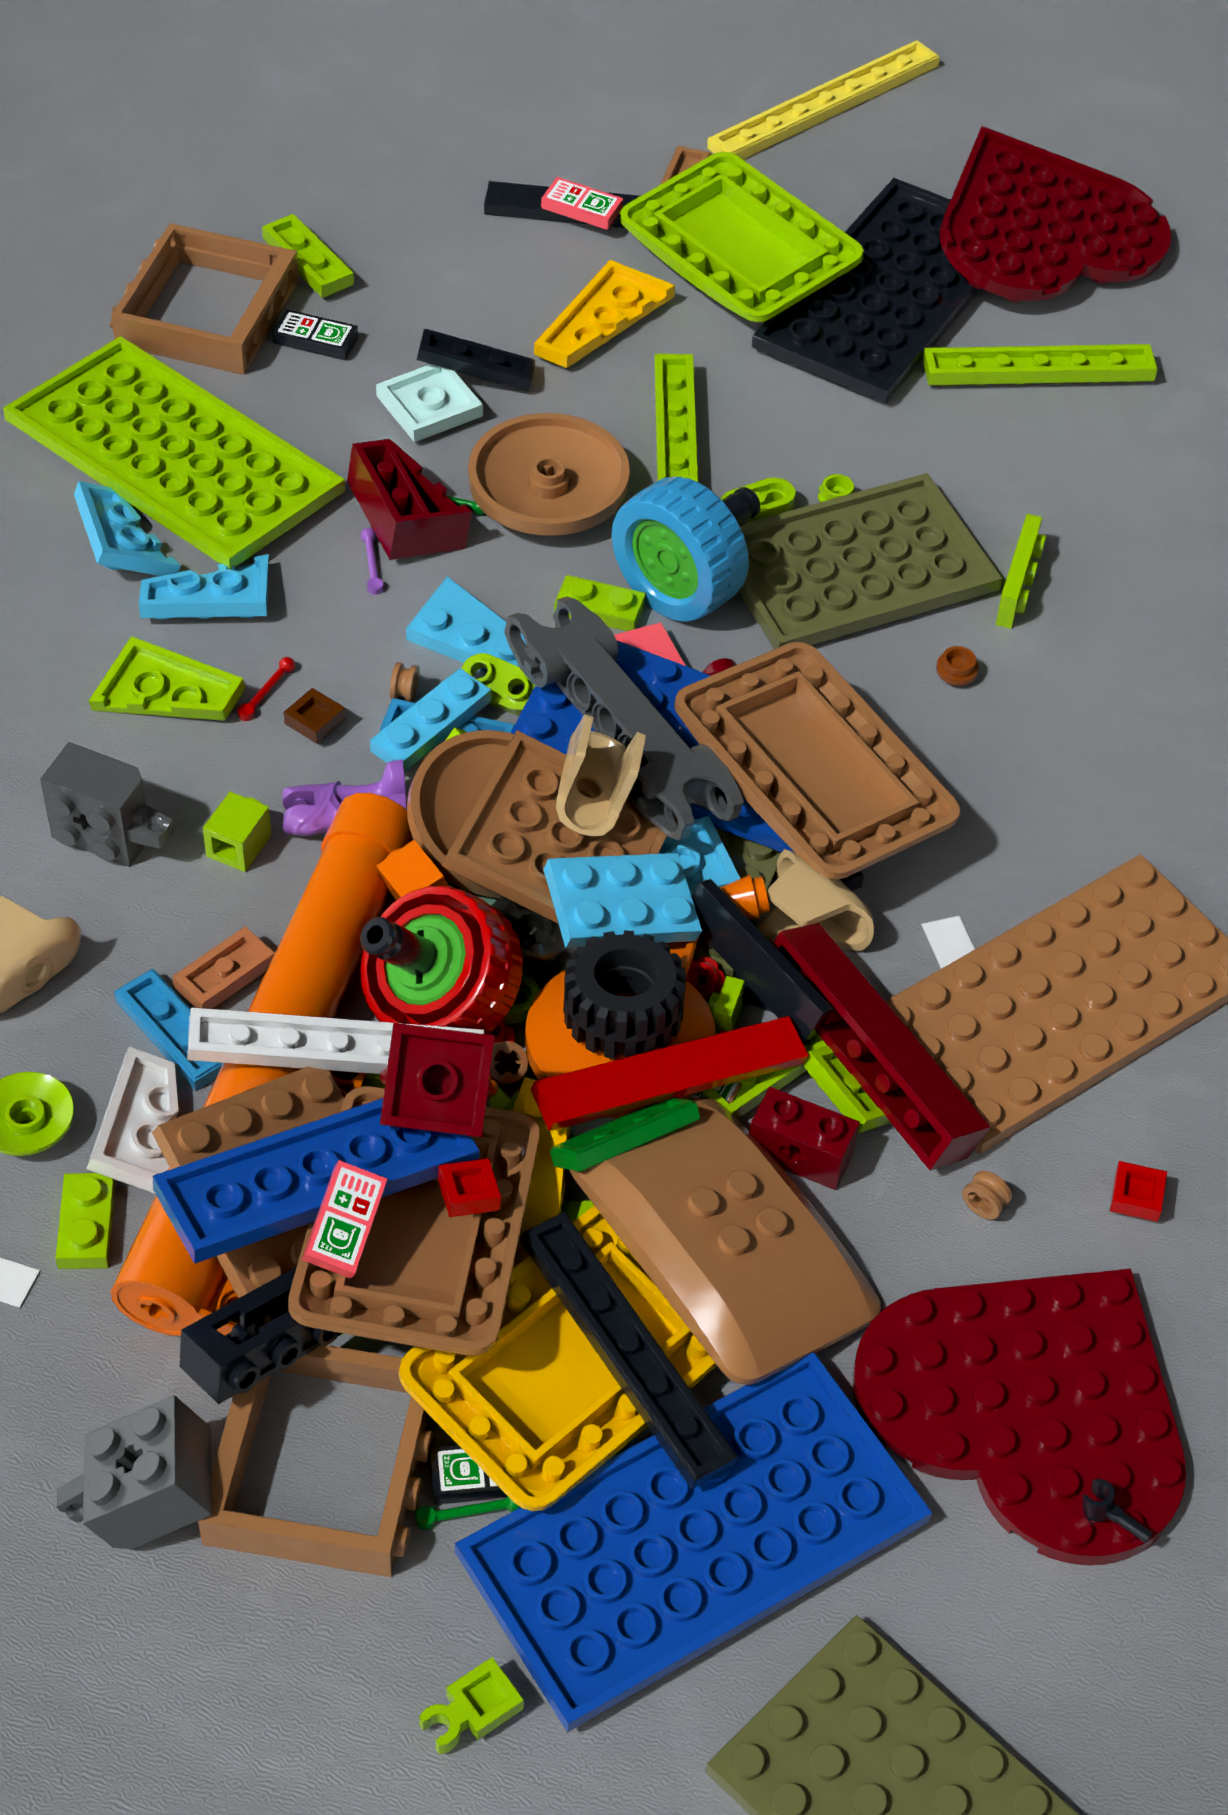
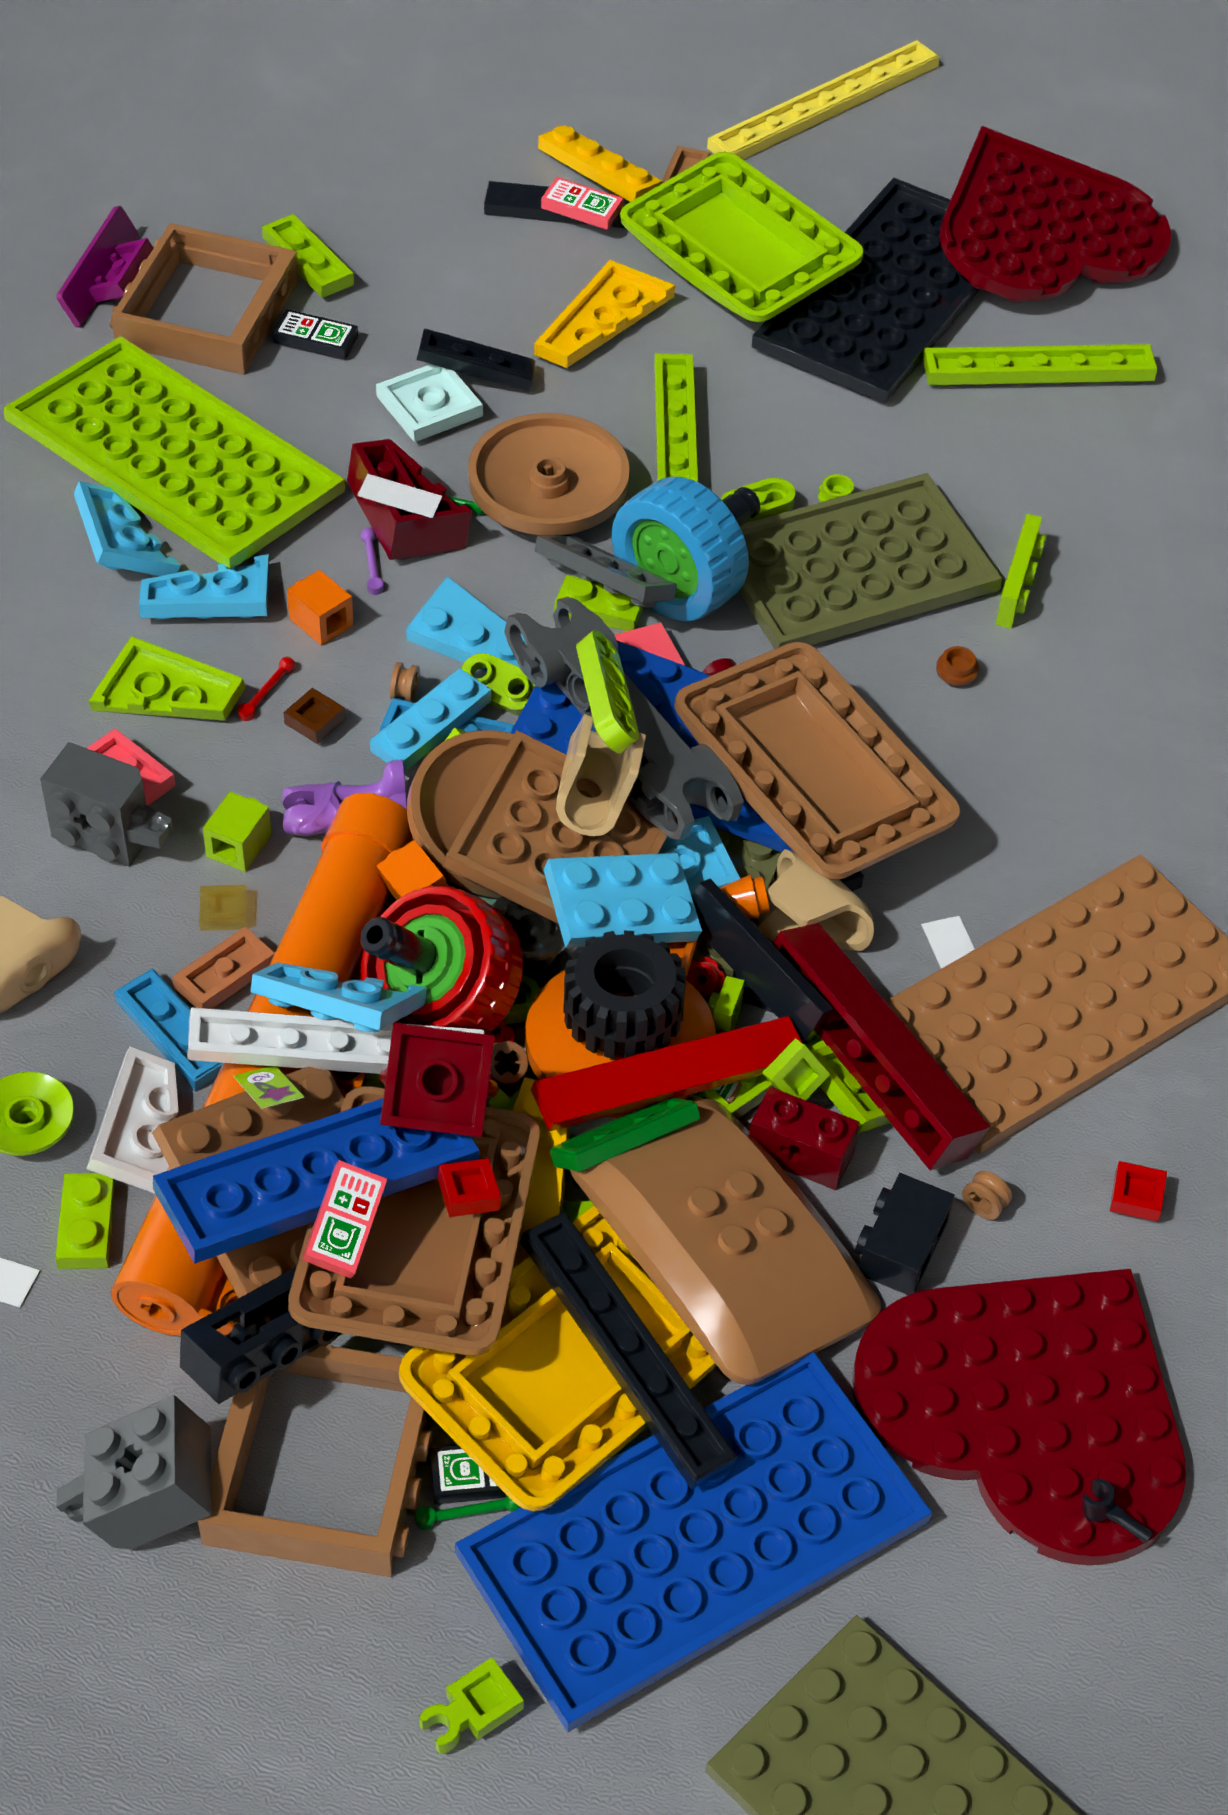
none -> magenta bracket [56,206,153,327]
none -> coral plate [87,728,176,805]
none -> clear yellow tile [199,885,247,931]
none -> lime sticker [233,1066,305,1109]
none -> medium azure wing [251,962,427,1032]
none -> orange brick [287,569,354,646]
none -> white sticker [357,474,442,518]
none -> dark grey plate [535,534,677,607]
none -> yellow plate [538,125,663,202]
none -> lime beam [576,629,640,754]
none -> lime plate [762,1038,831,1100]
none -> black brick [854,1172,955,1295]

